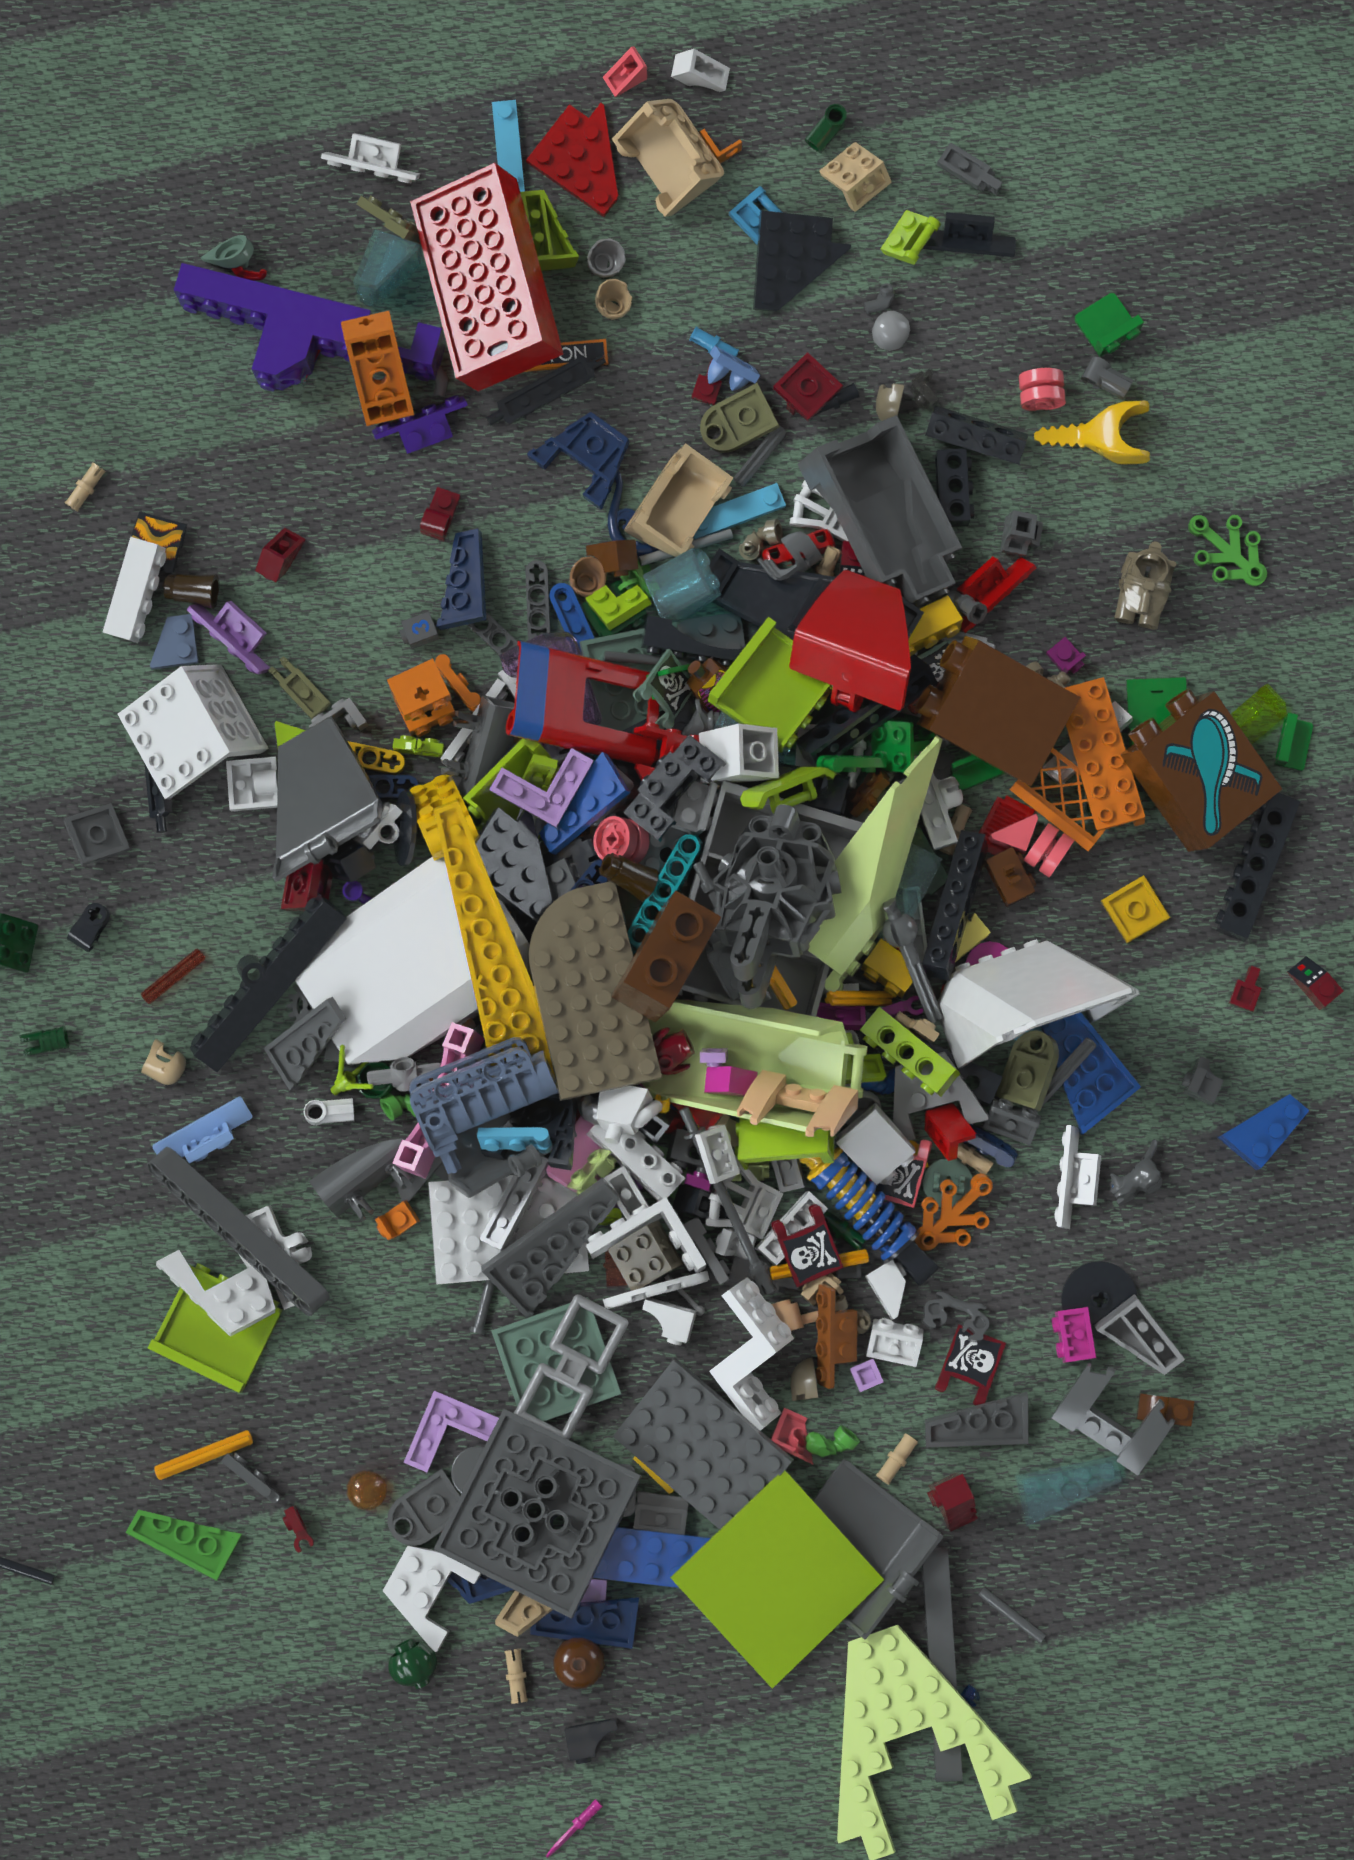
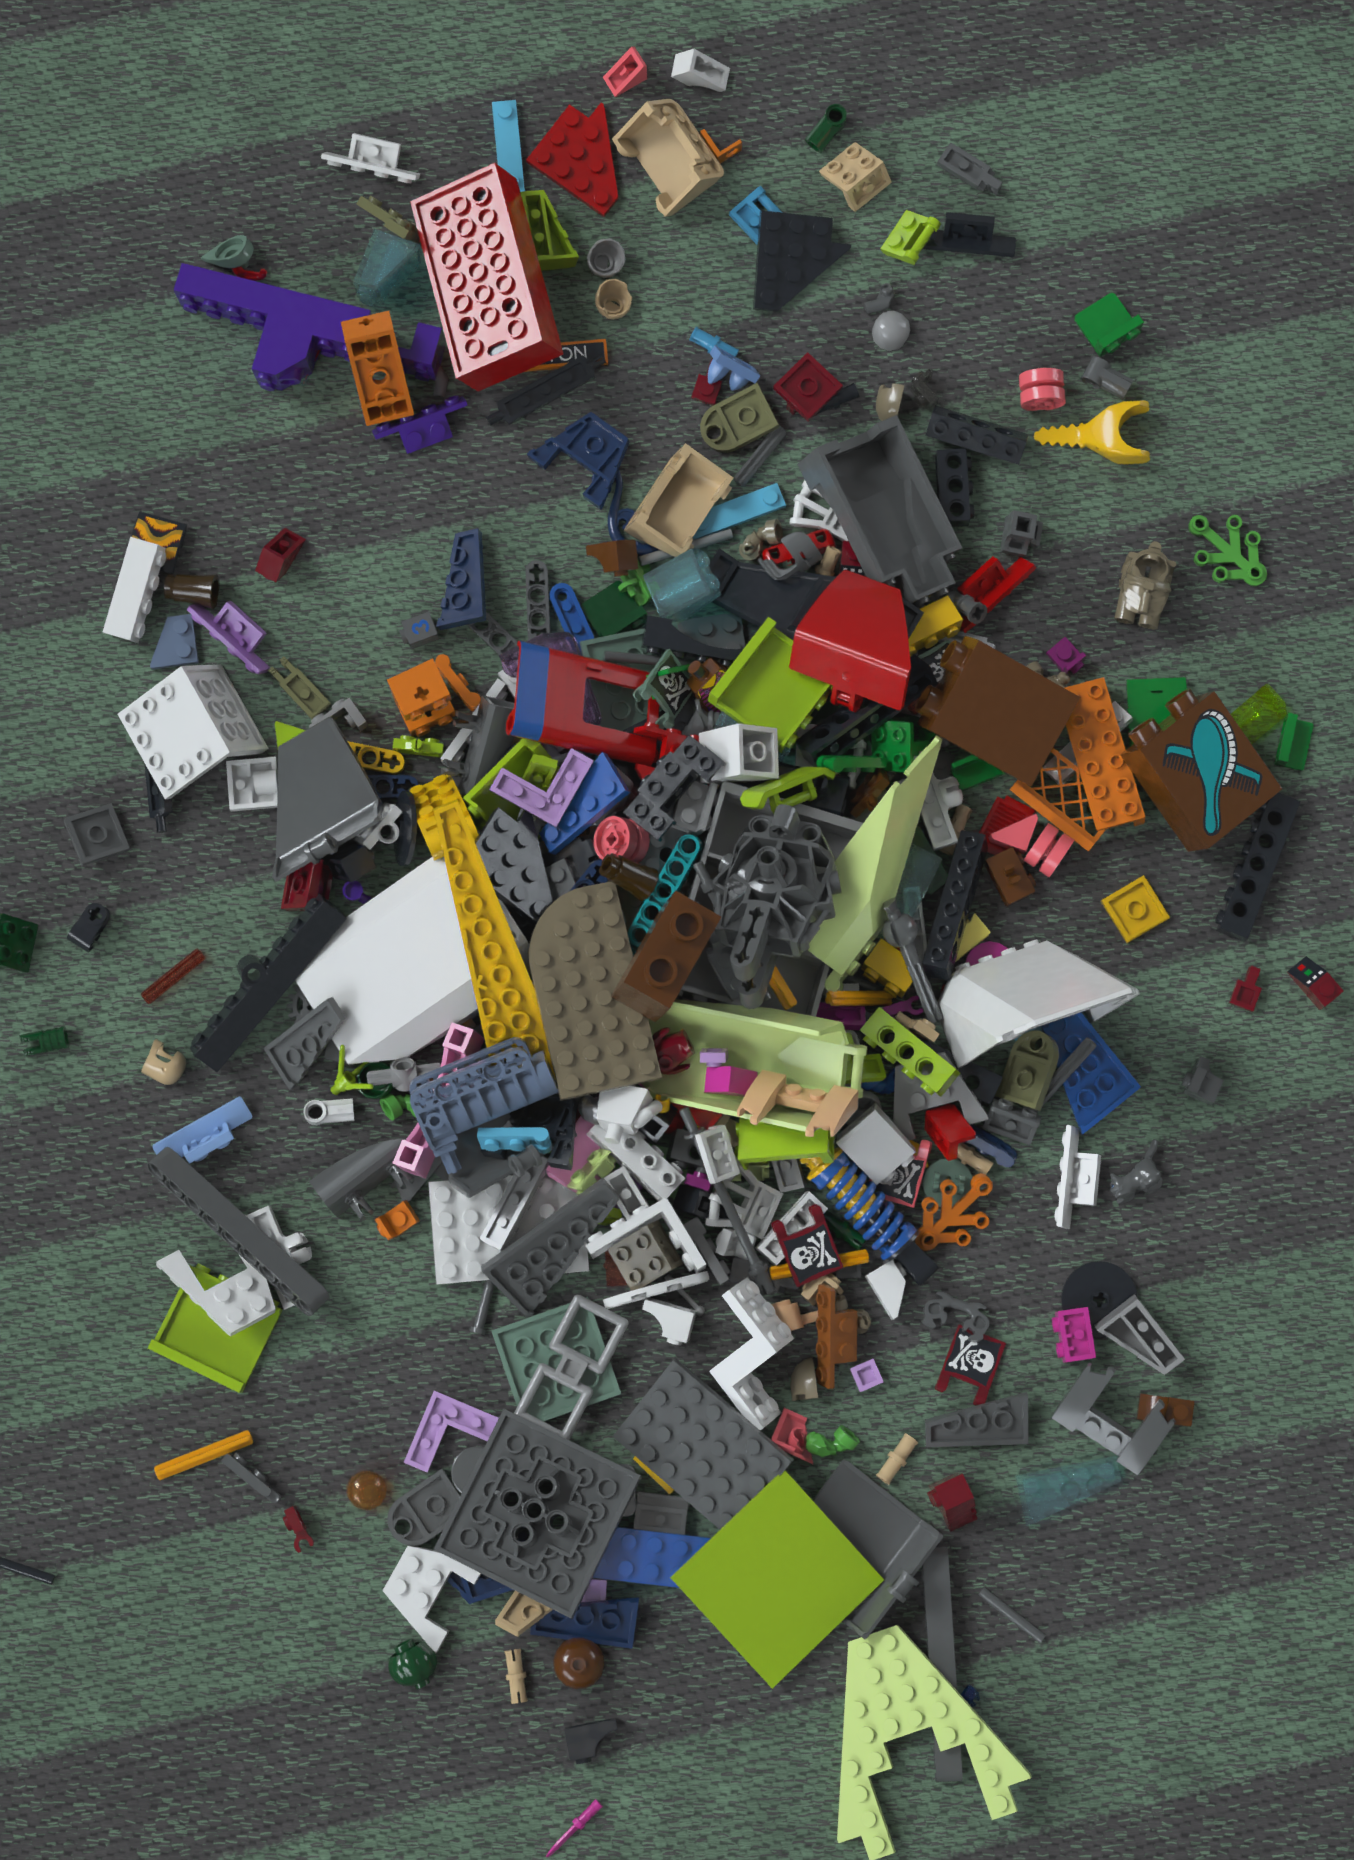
tan pin [65,463,106,512] -> none
bright green wing [126,1510,242,1581] -> none
dark red plate [420,487,461,542] -> none
medium nougat hair [570,556,607,597] -> none
lime plate [585,585,651,630] -> none
white bracket [866,1318,923,1367] -> none
blue wedge [1217,1094,1309,1170] -> none

